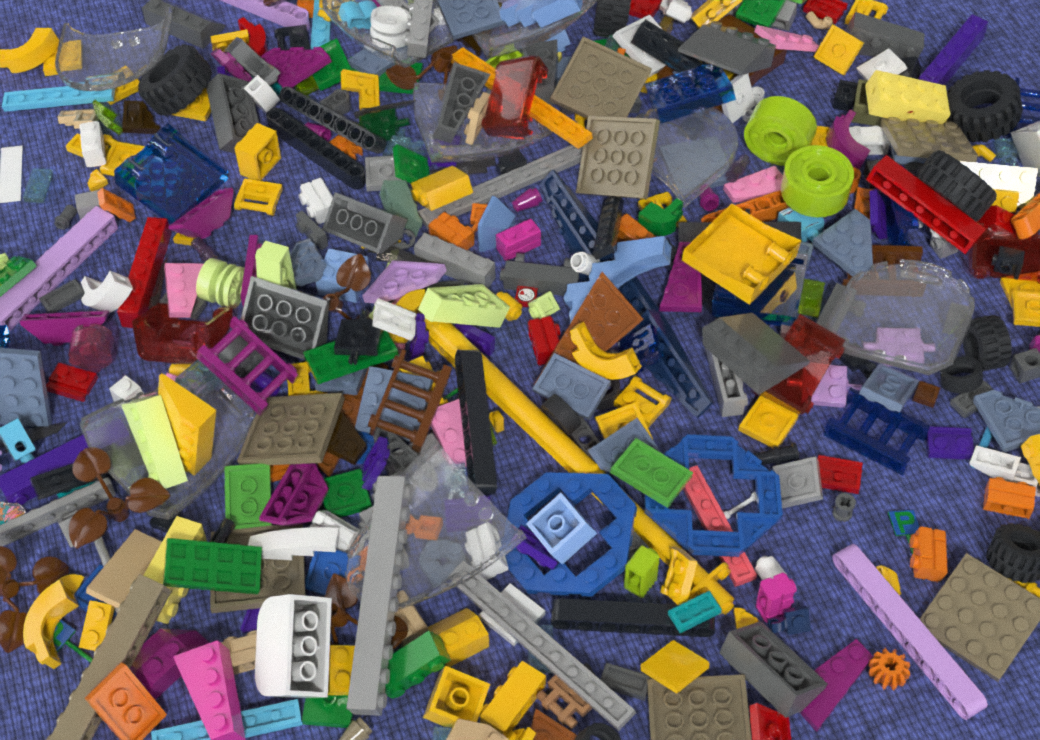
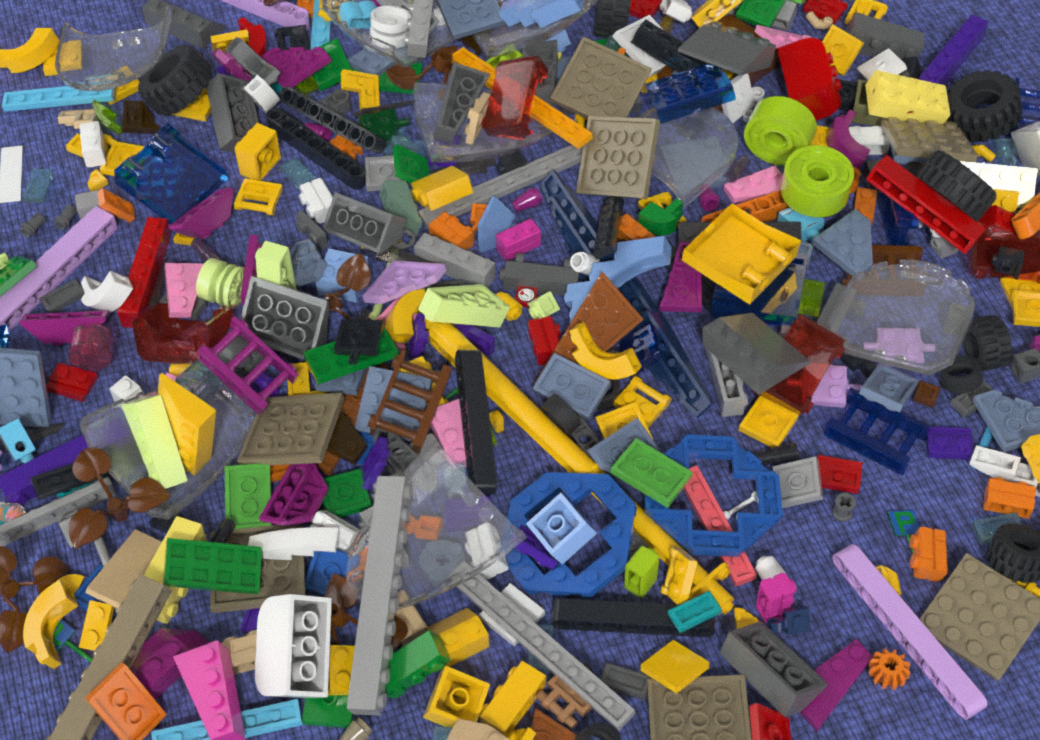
white plate [372,298,416,341] -> none
dark purple plate [869,189,887,240] -> none
none -> dark grey pin [20,213,45,237]
none -> clear light blue plate [279,157,317,192]
none -> red brick [777,38,842,121]
none -> clear light blue plate [972,512,1022,544]

